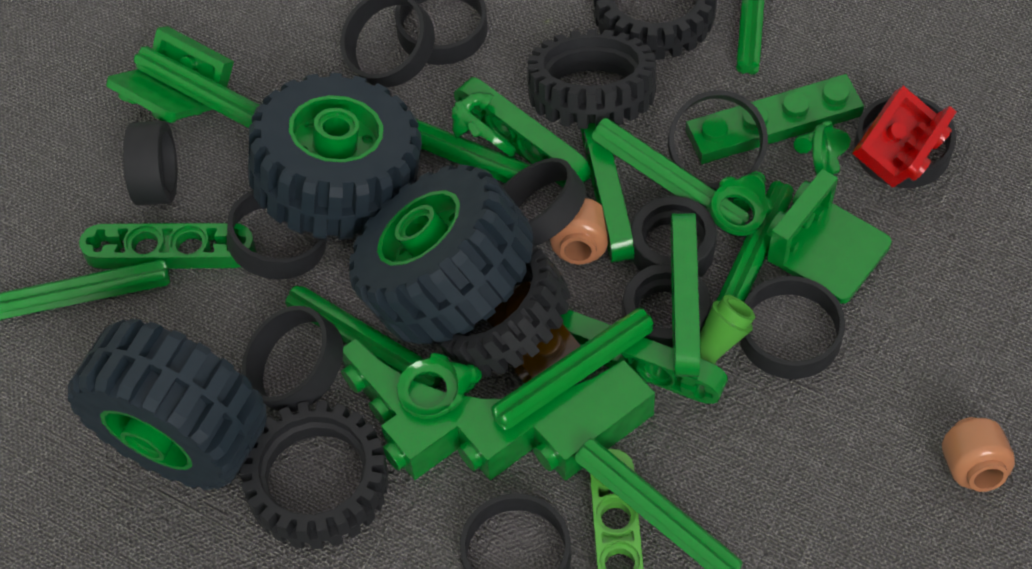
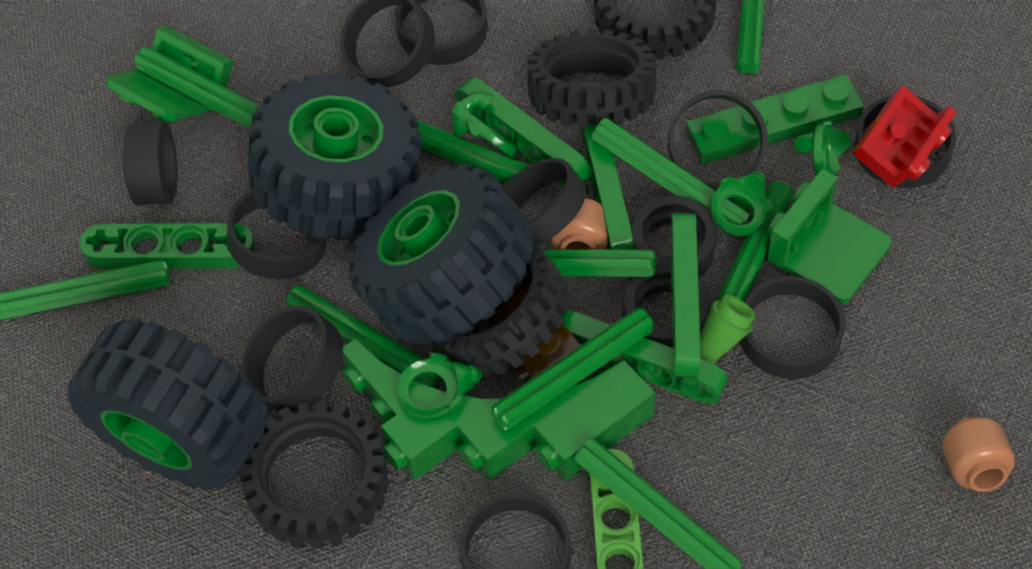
none -> green axle [541,249,657,278]

